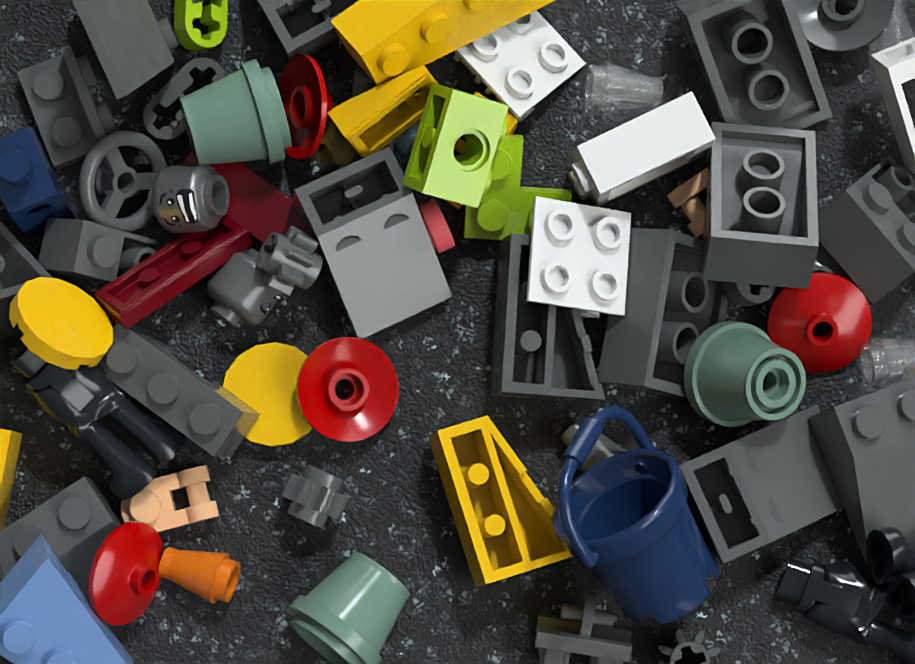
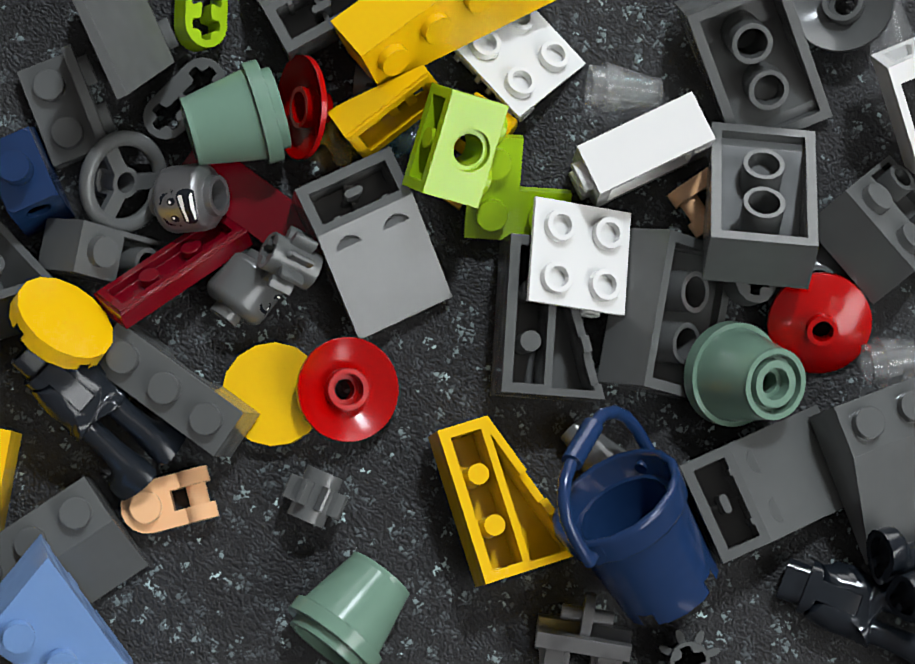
red dish [88,521,164,626] -> none
orange cone [158,547,241,604] -> none
coral tile [418,199,455,254] -> none

